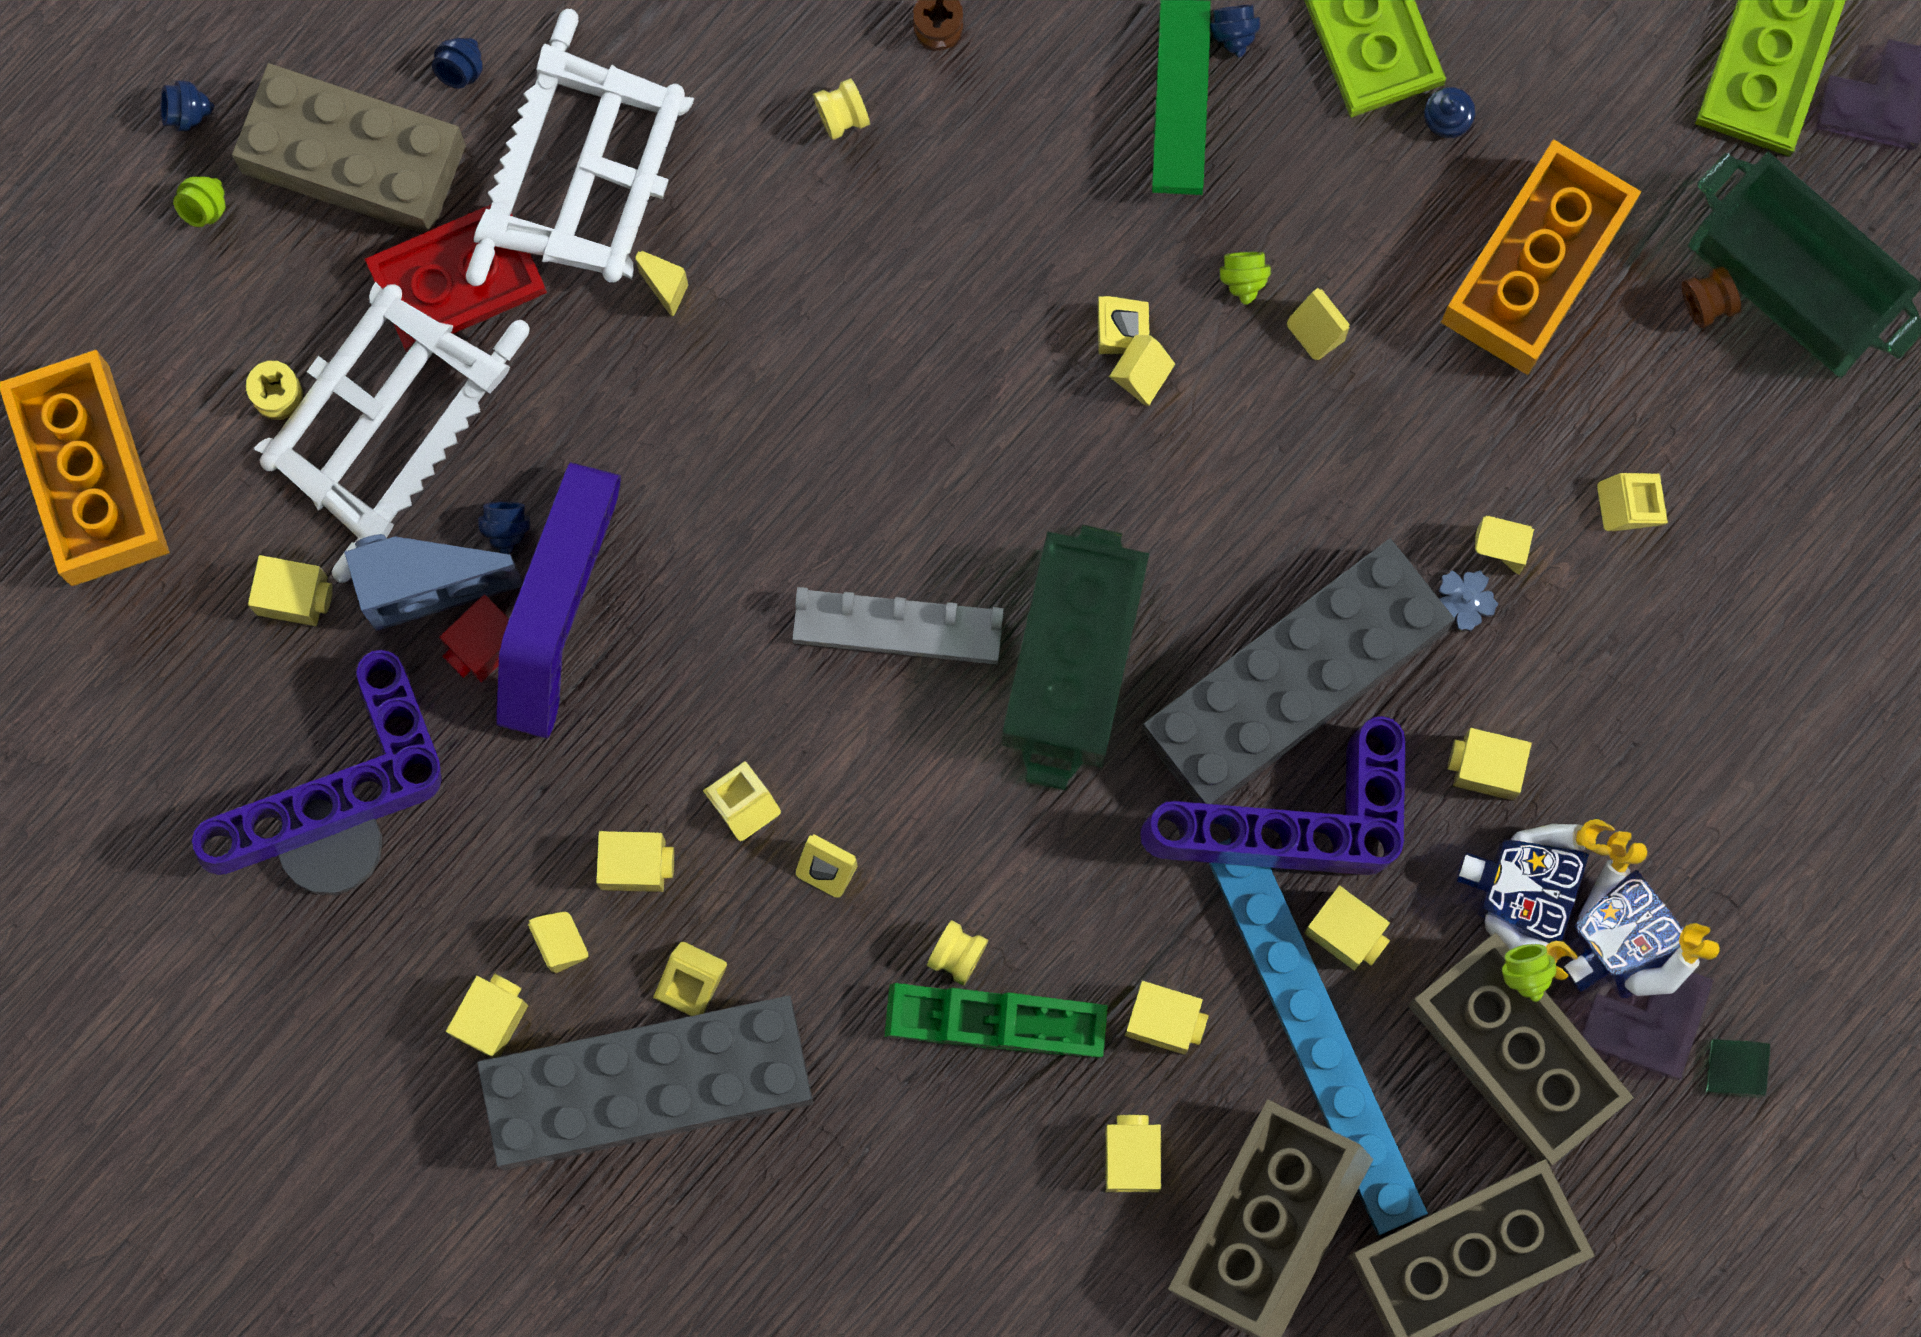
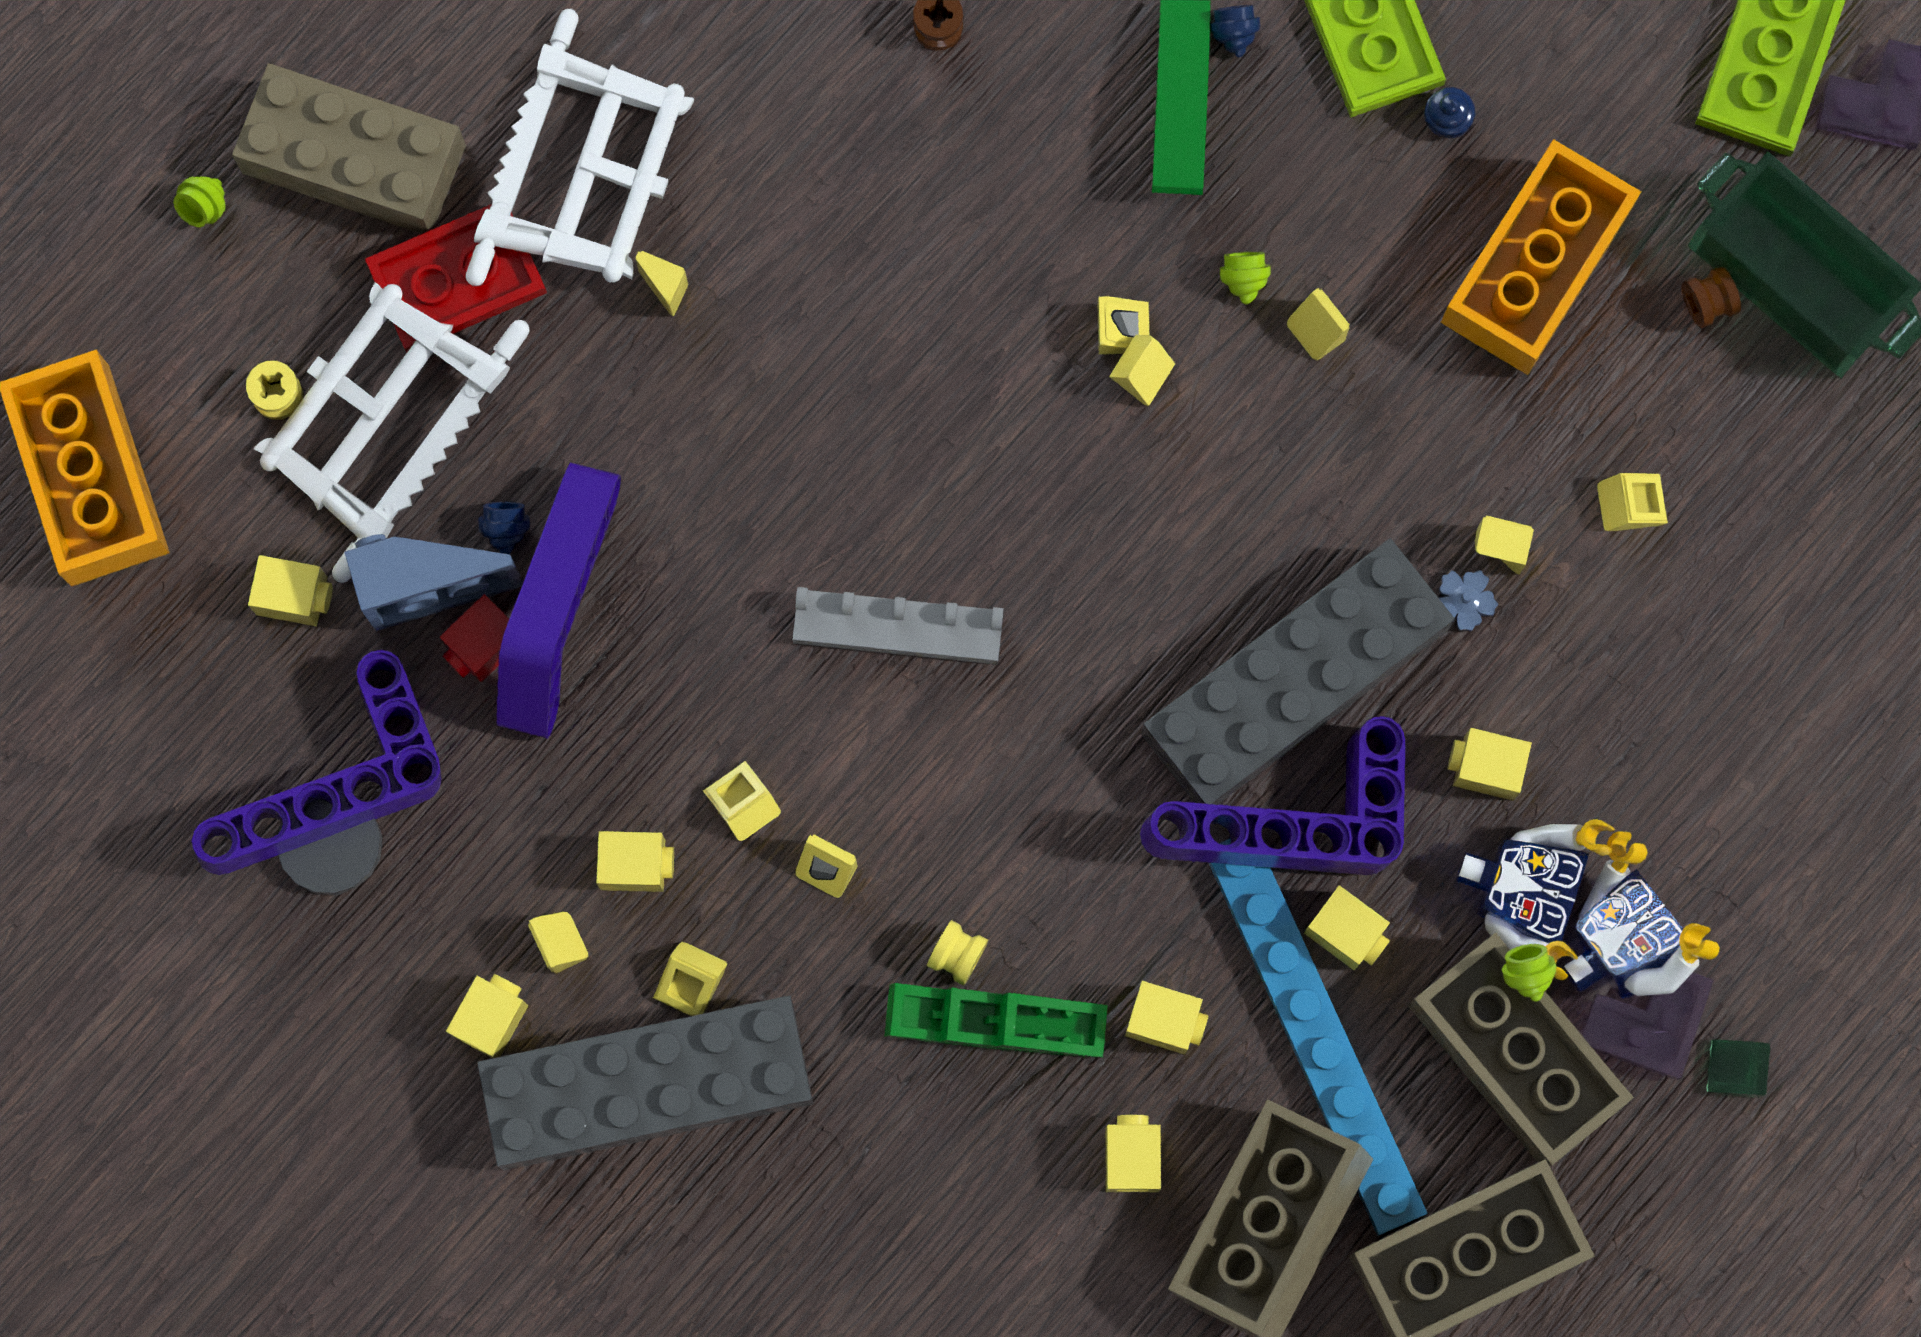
dark blue plate [160,80,215,131] -> none
dark blue plate [432,38,483,89] -> none
light yellow wheel [813,78,870,140] -> none
clear green container [1002,524,1150,791] -> none

